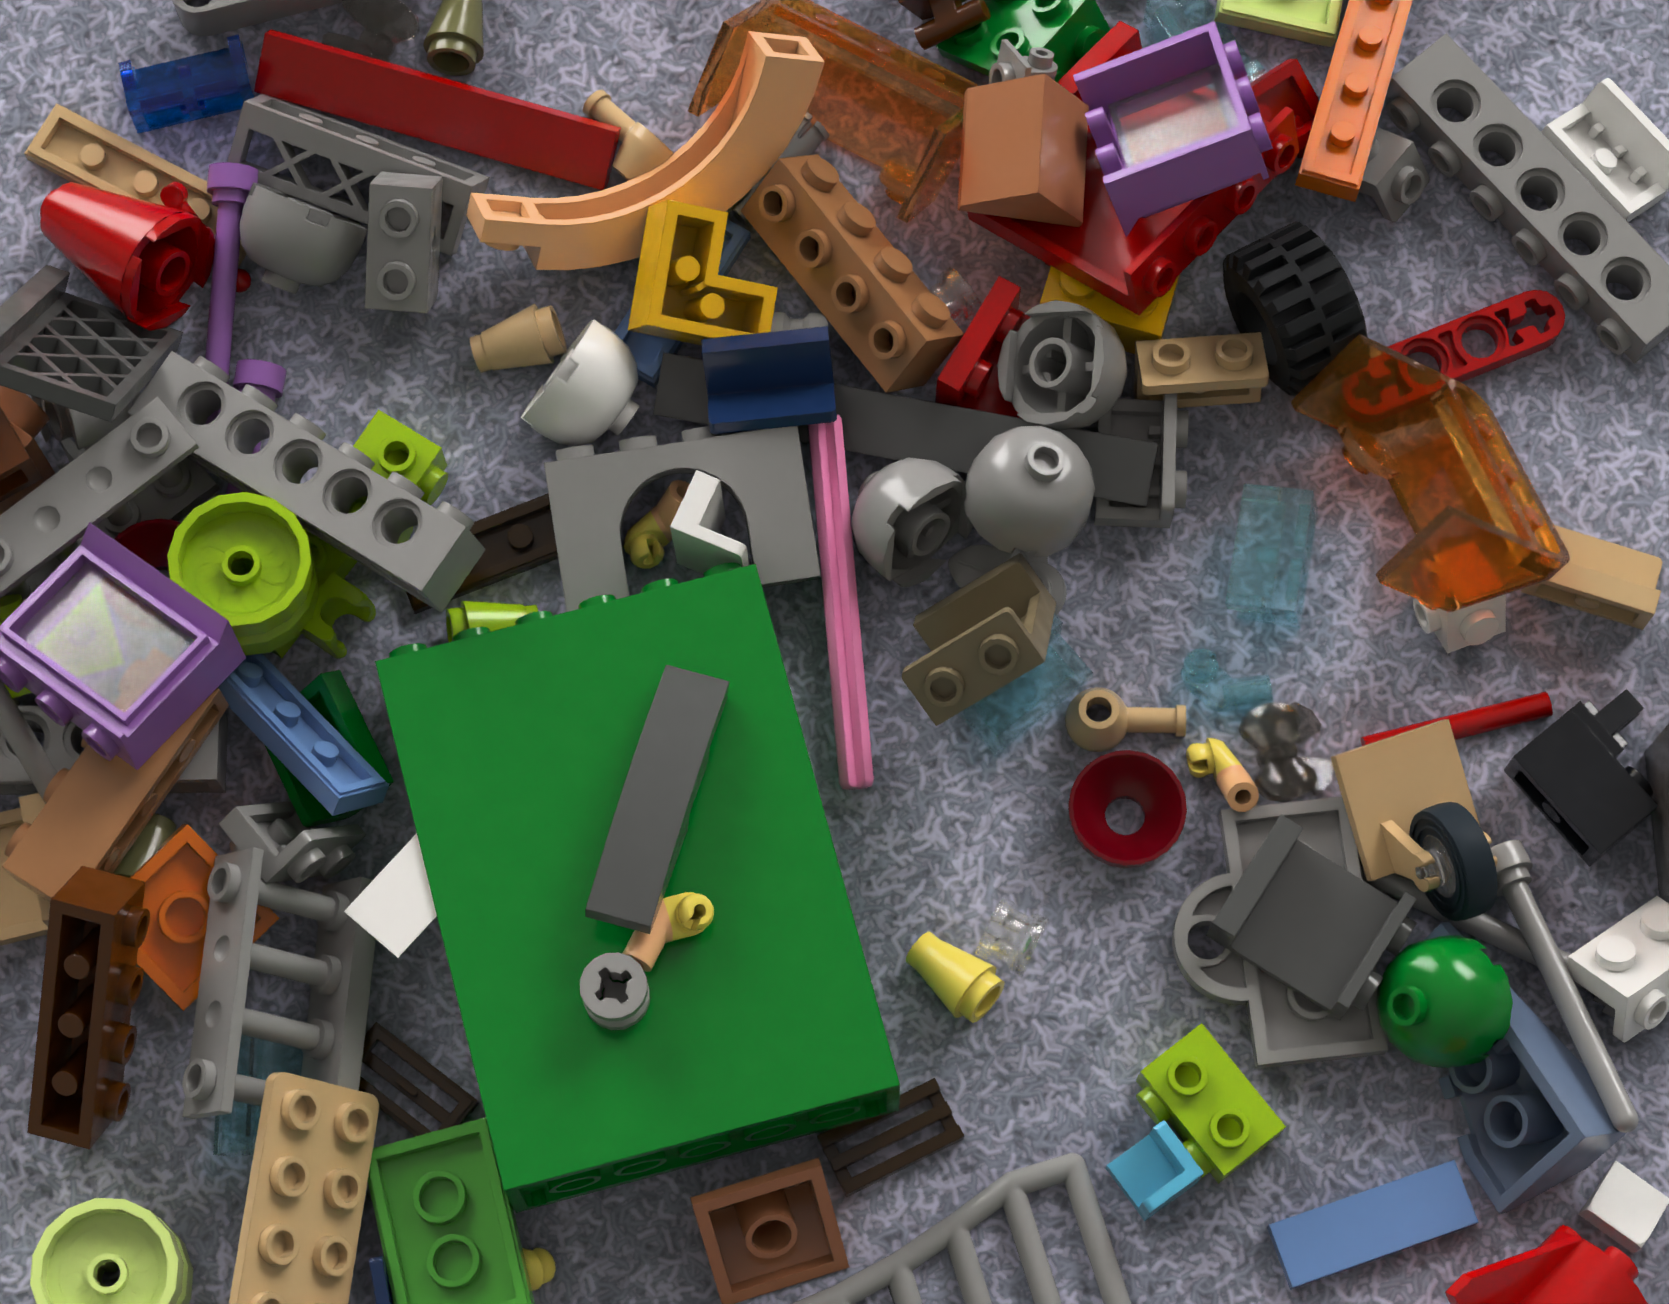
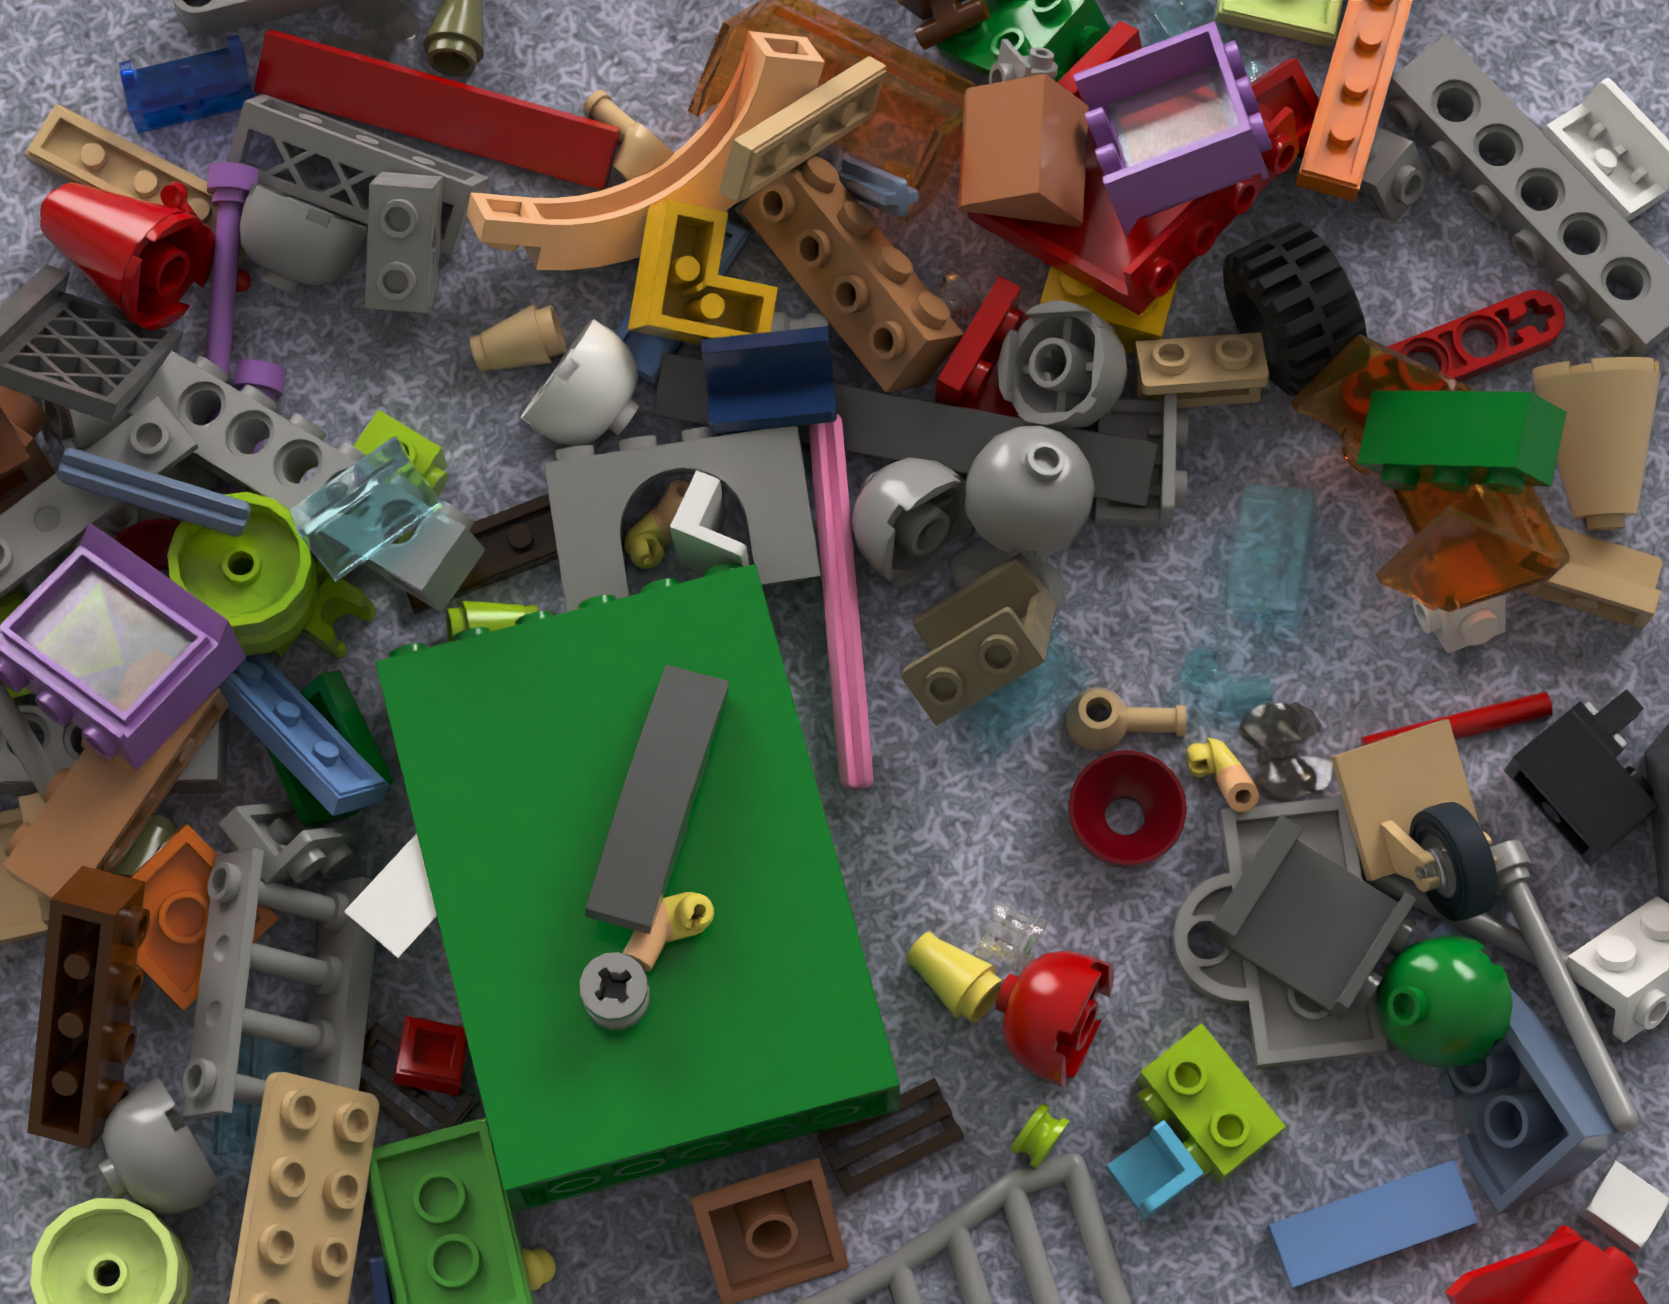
none -> sand blue axle [57,448,251,537]
none -> light grey cylinder [98,1077,223,1215]
none -> clear light blue panel [290,436,443,582]
none -> red tile [393,1016,468,1096]
none -> tan tile [719,56,887,203]
none -> sand blue axle [837,158,919,217]
none -> red cylinder [995,950,1115,1087]
none -> lime bush [1009,1102,1070,1169]
none -> green brick [1357,390,1567,495]
none -> tan cone [1532,357,1661,531]

